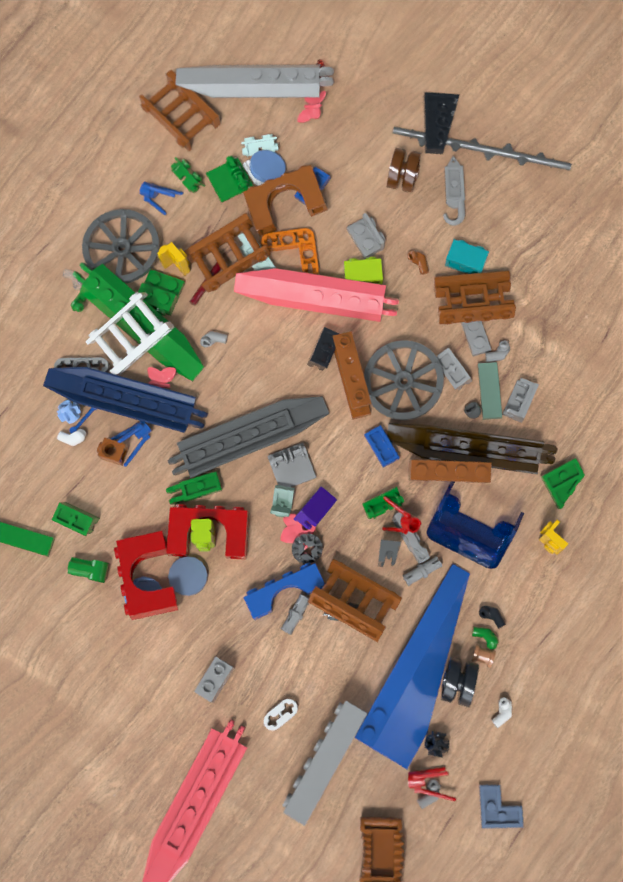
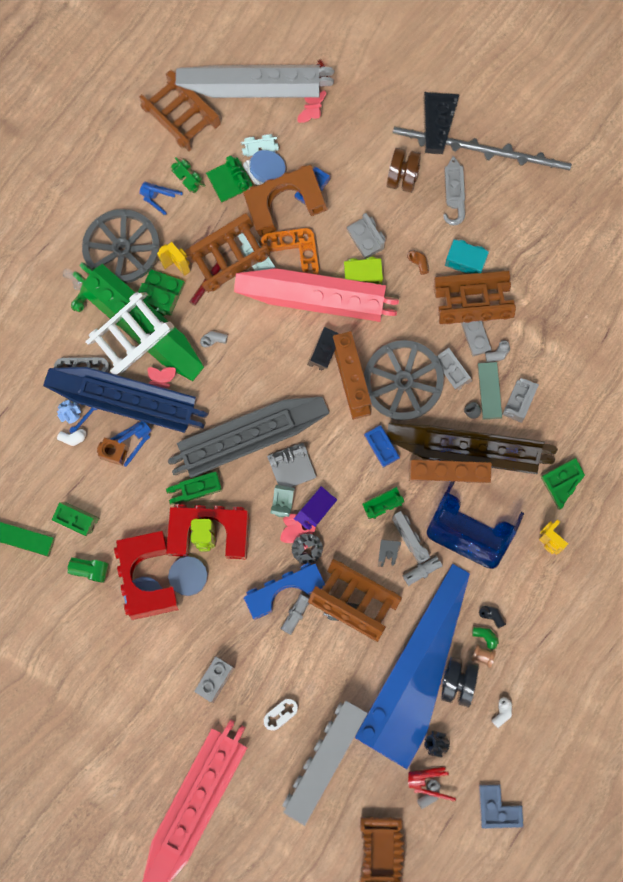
red plant [382,496,421,534] -> none

